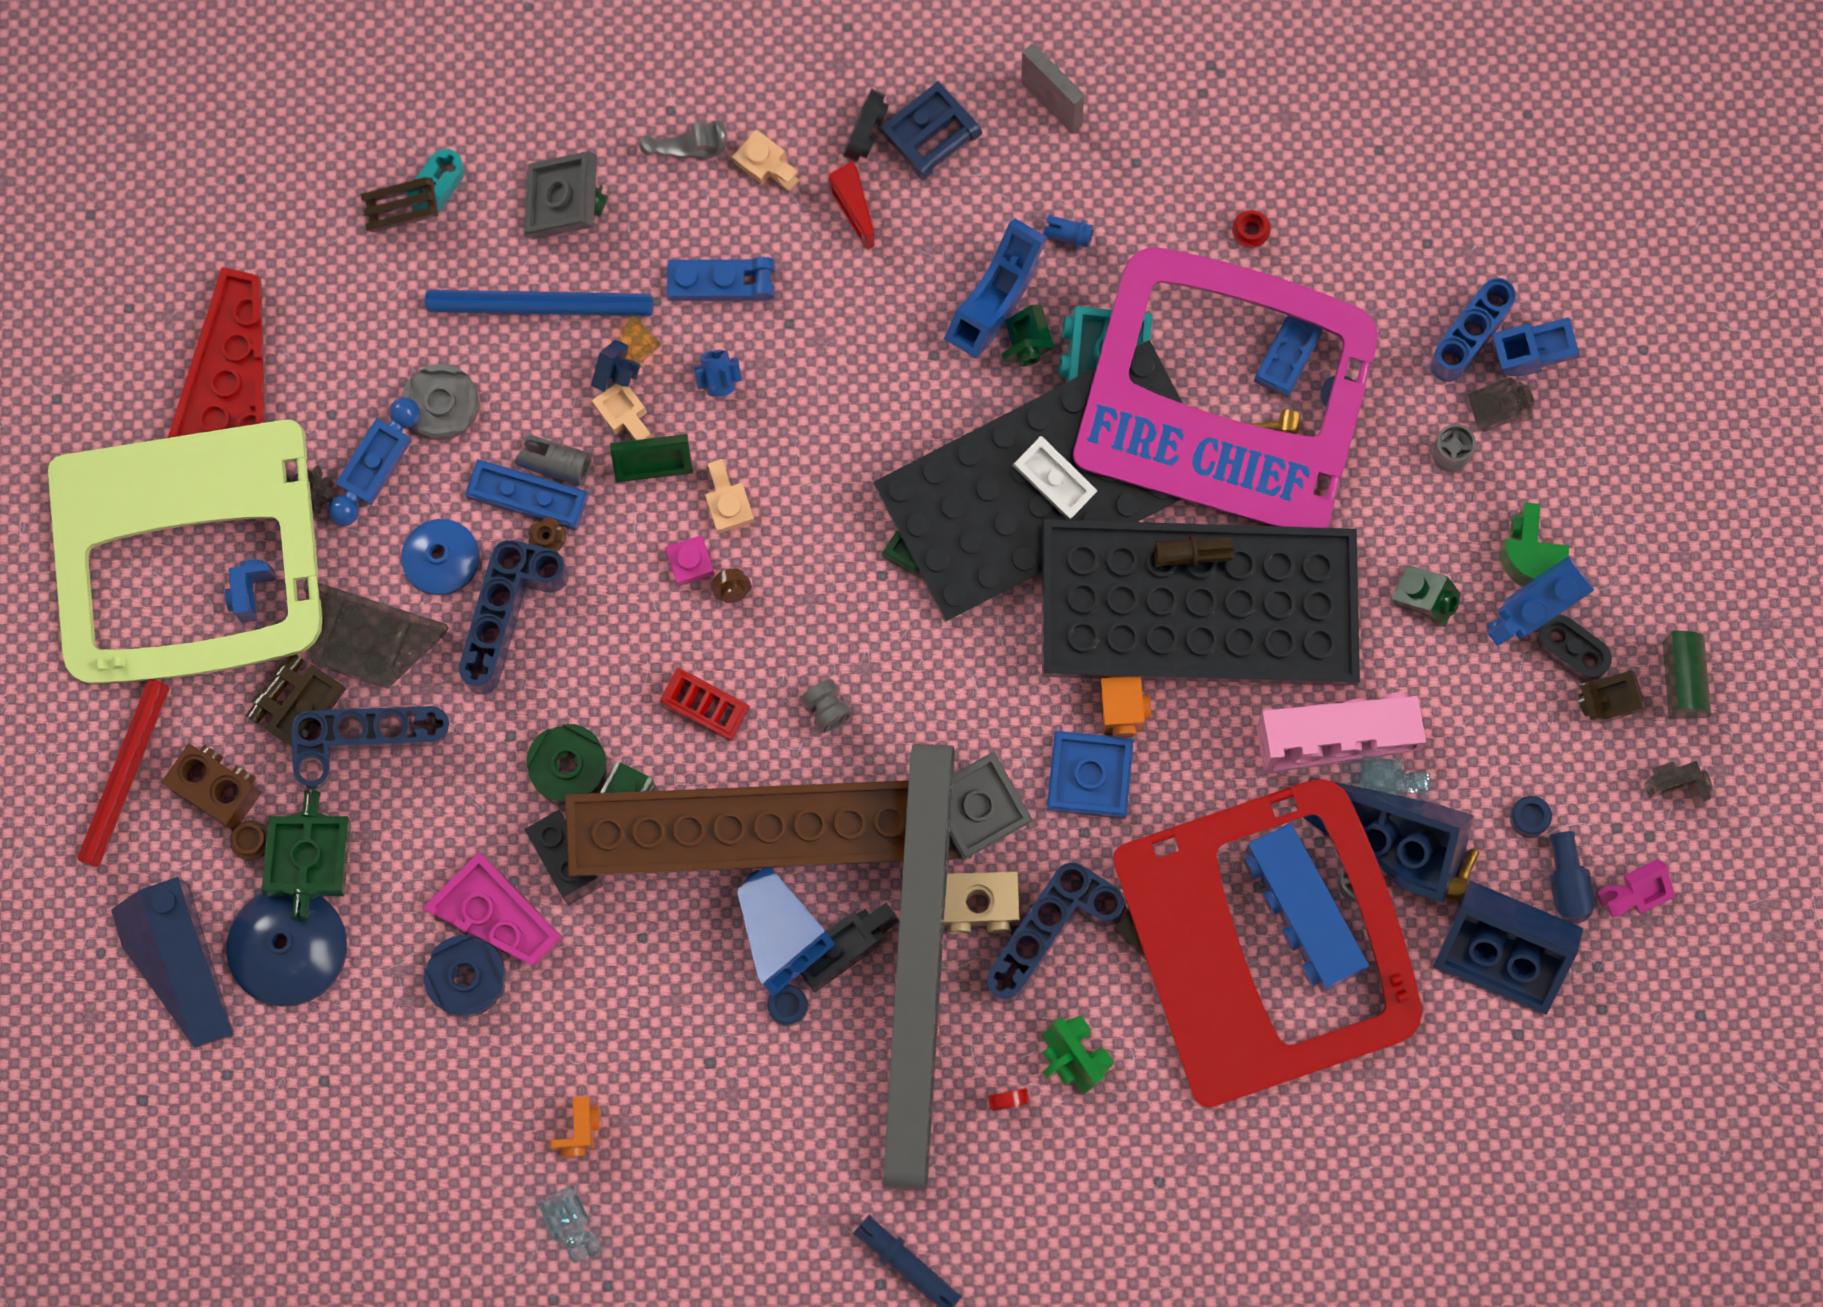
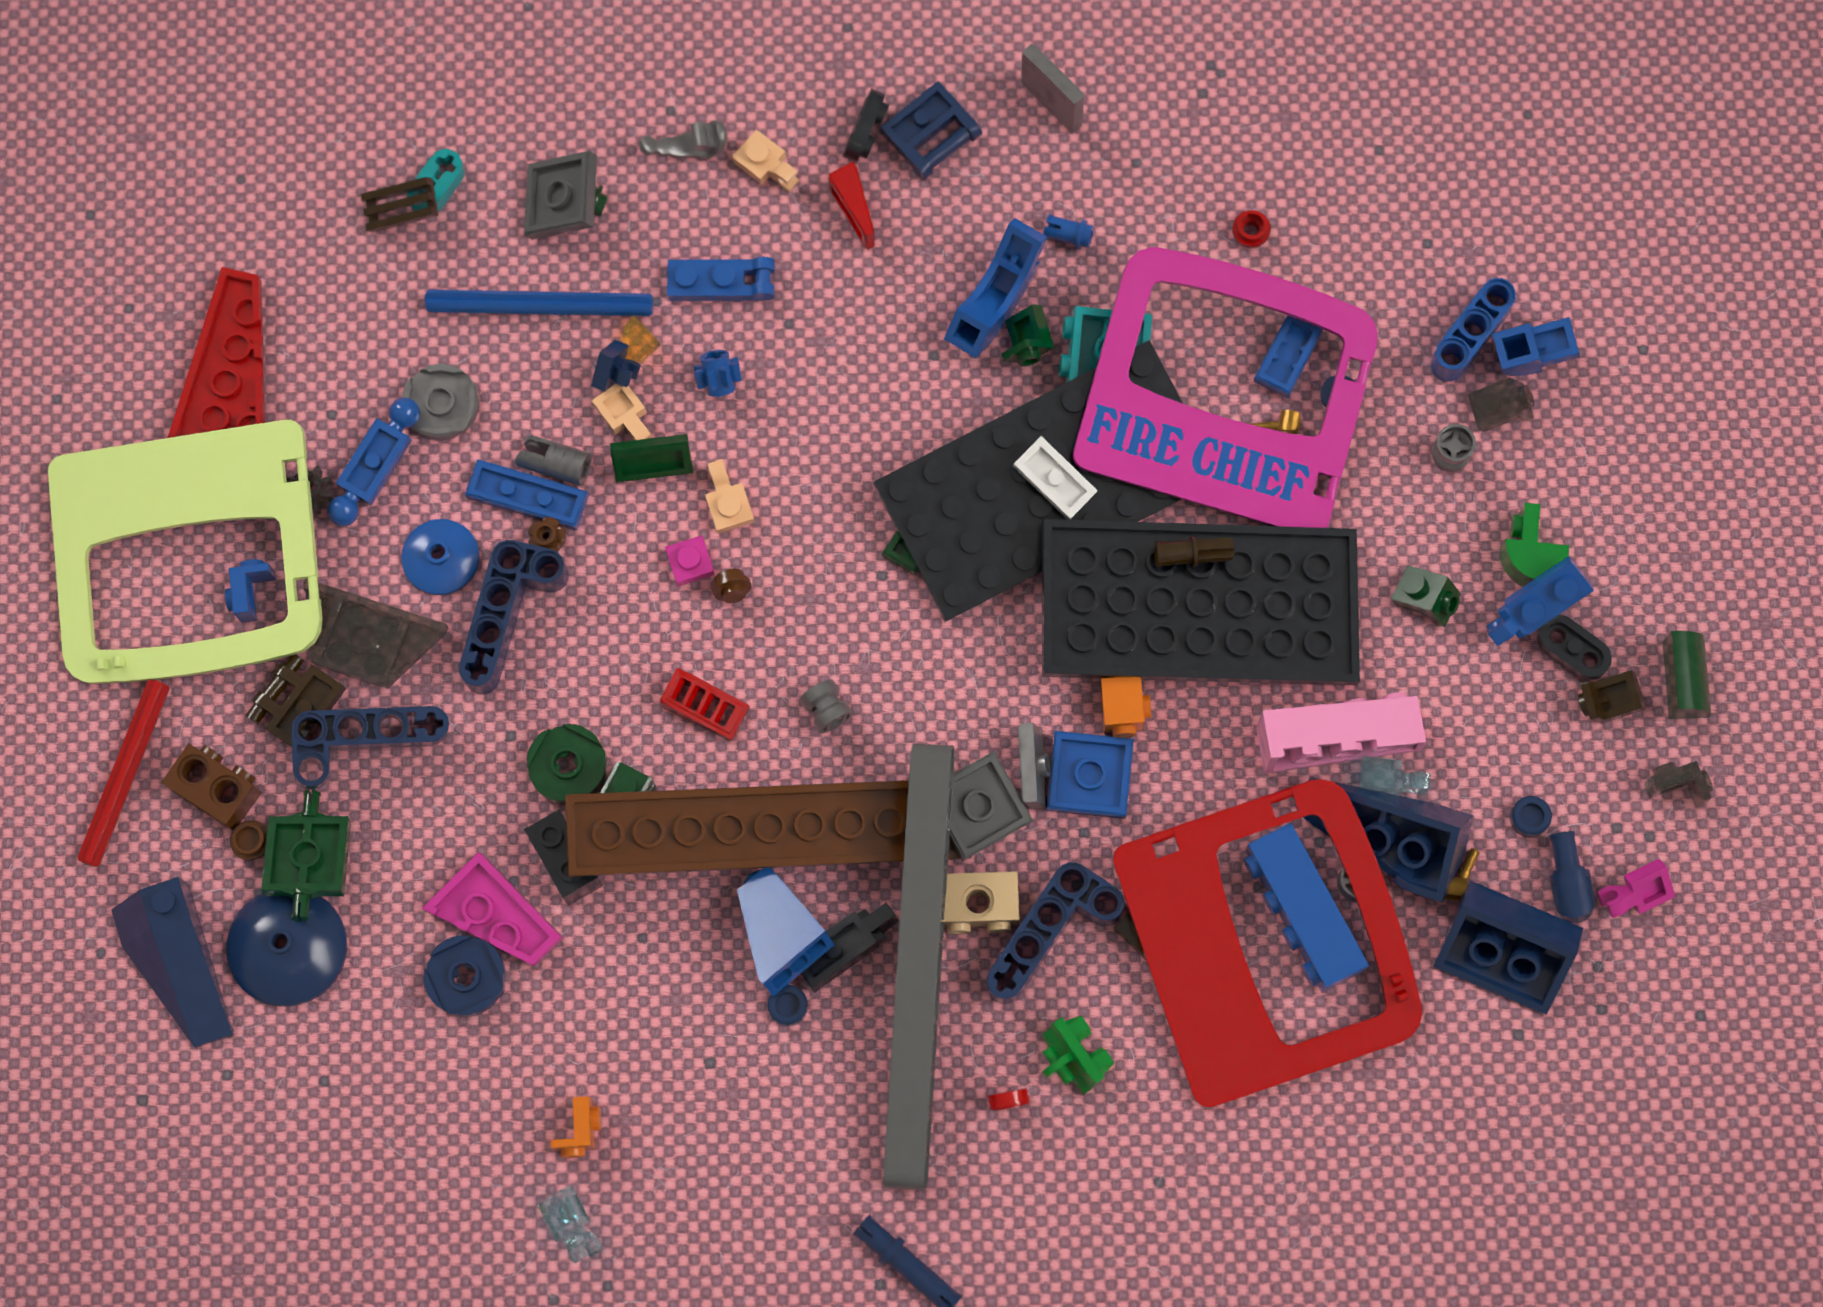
none -> flat silver plate [1018,723,1051,810]

